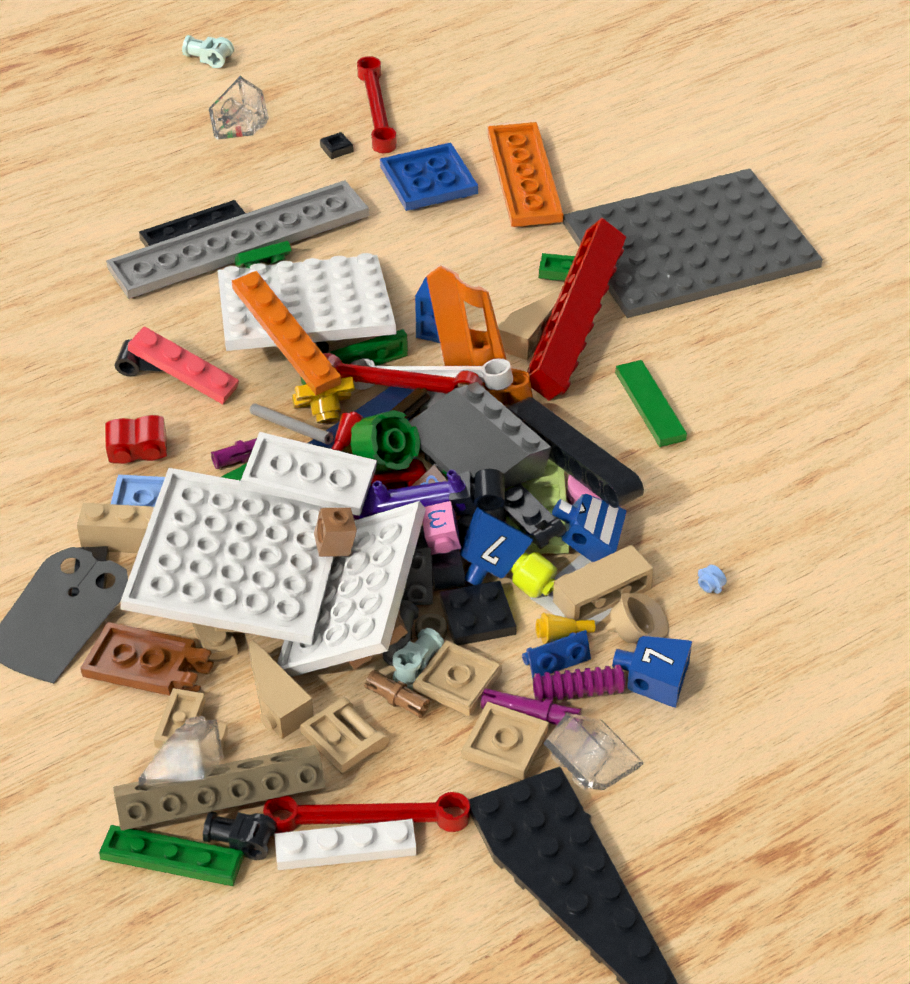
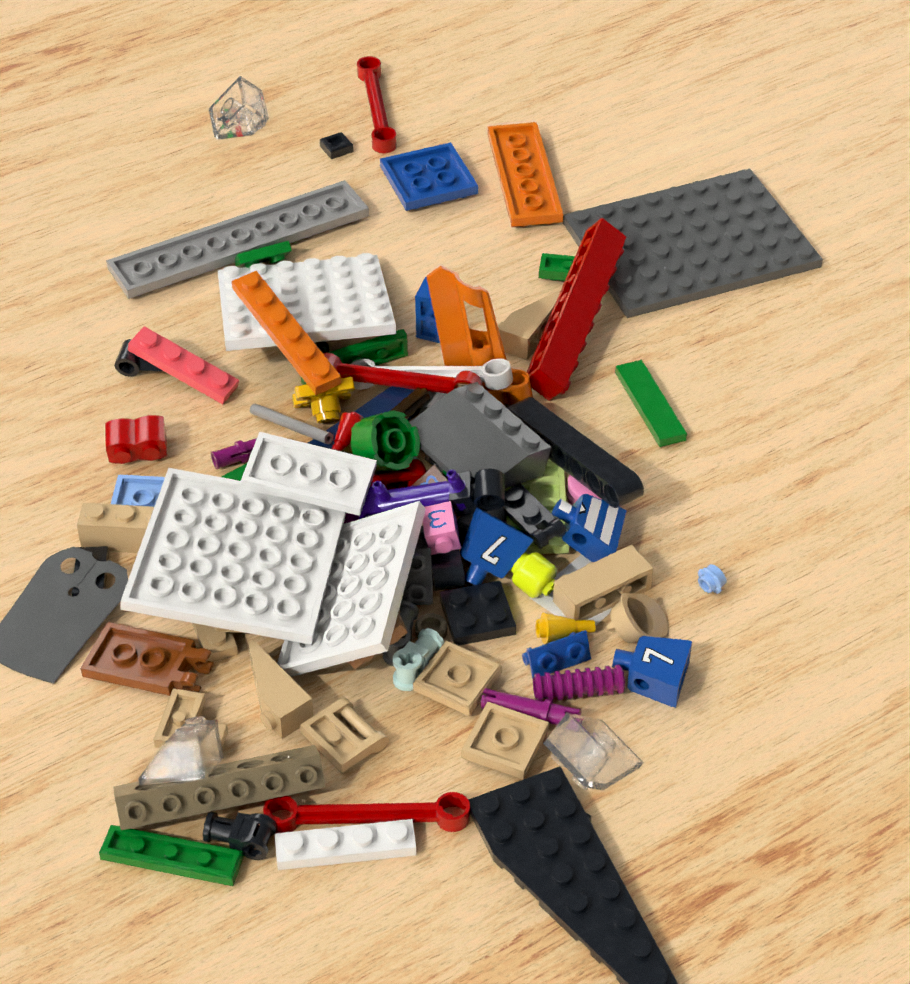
black plate [139,200,246,247] -> none
light aqua connector [182,35,234,68] -> none
medium nougat brick [314,508,357,557] -> none
medium nougat pin [364,670,430,718] -> none

